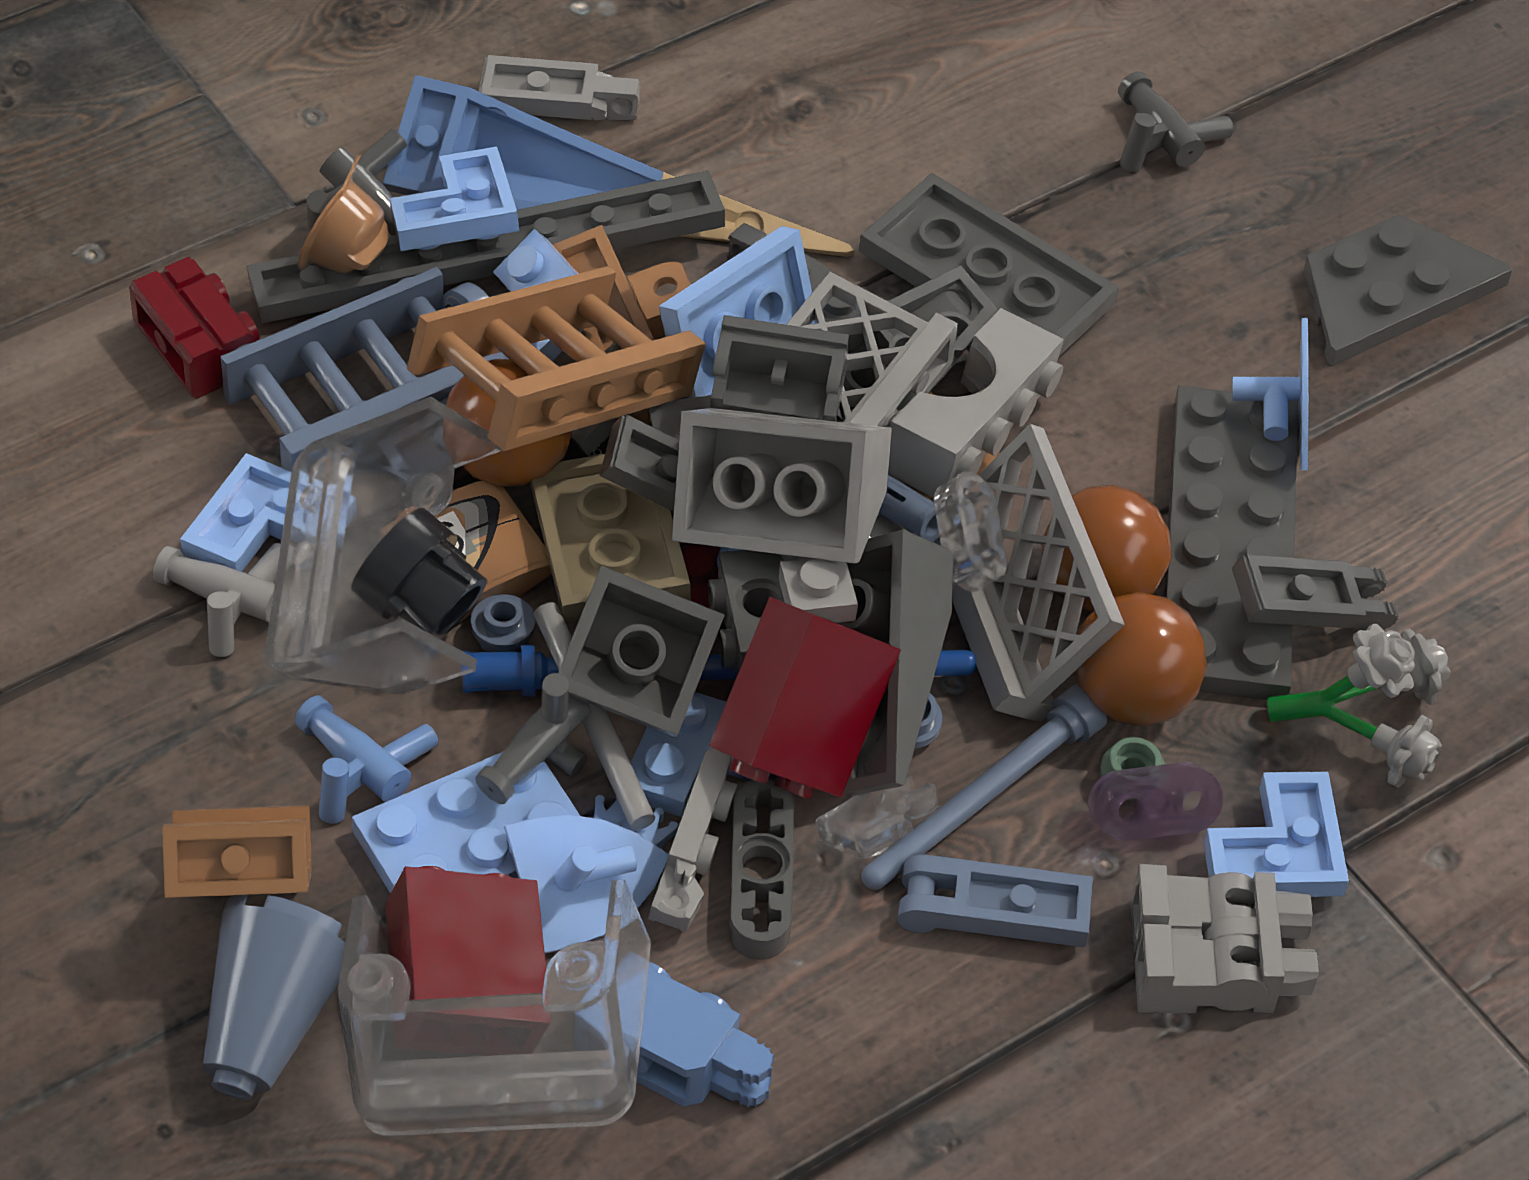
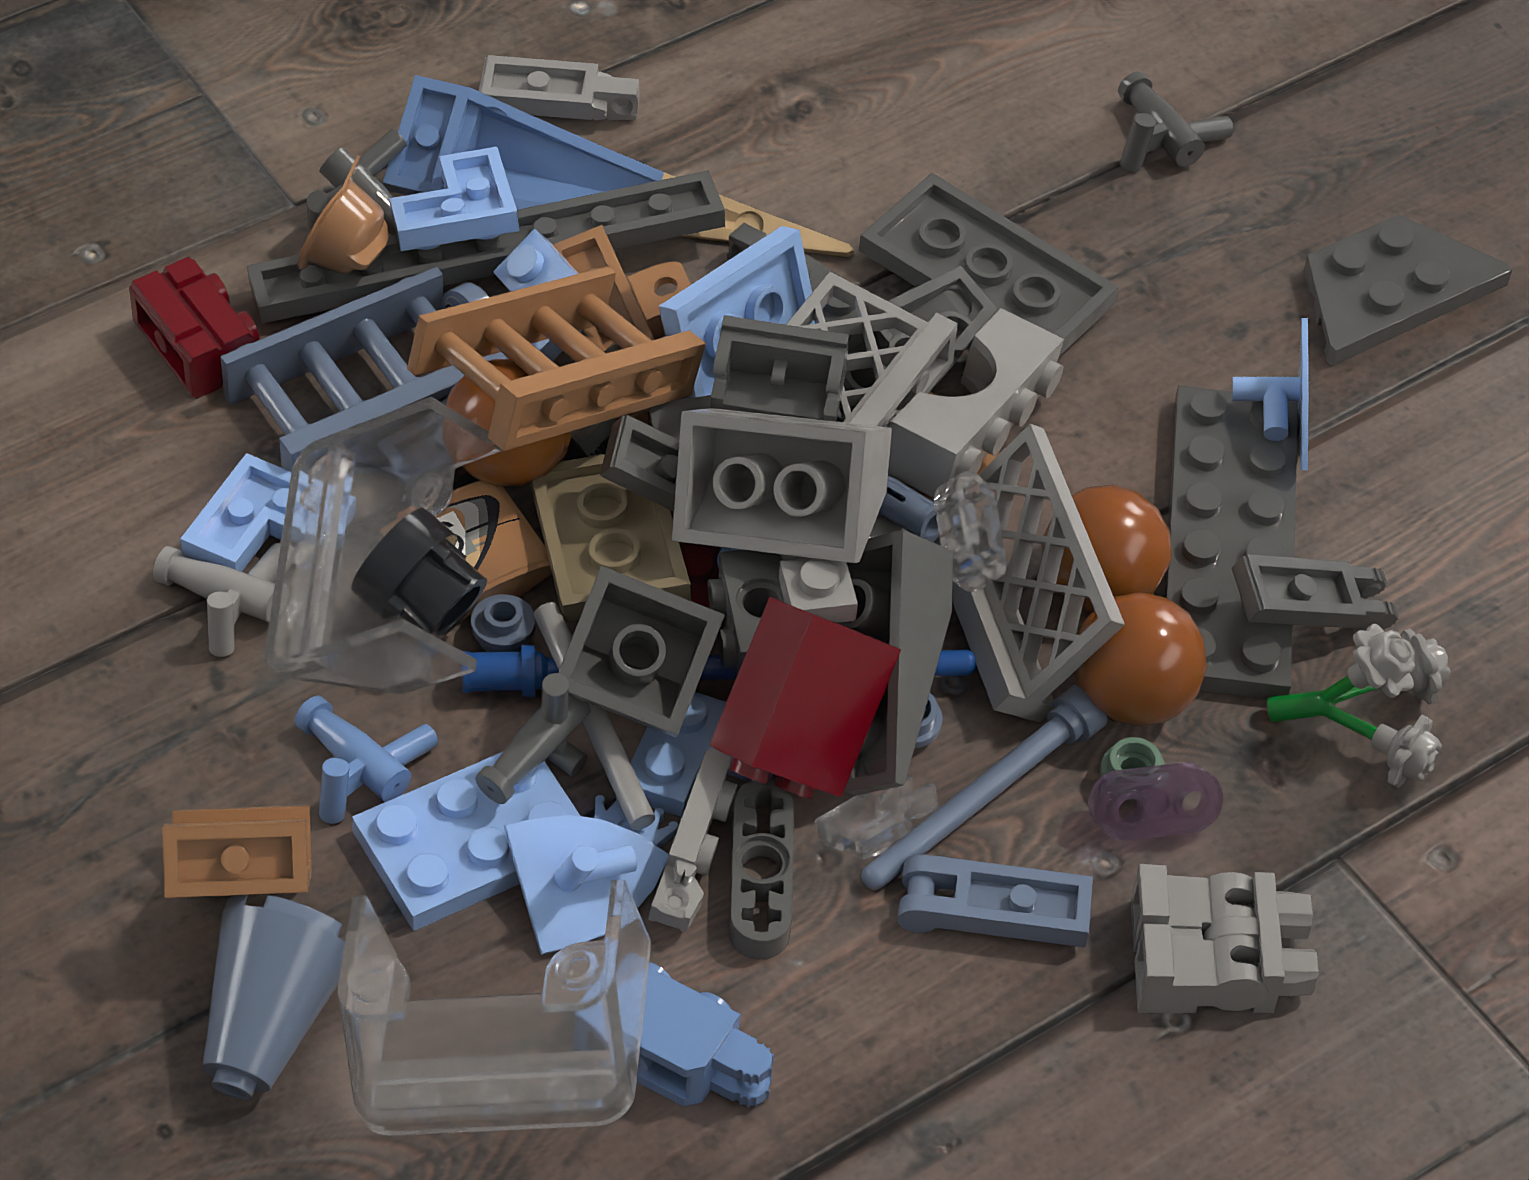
dark red brick [385,866,552,1058] -> none
light blue plate [1203,772,1349,897] -> none

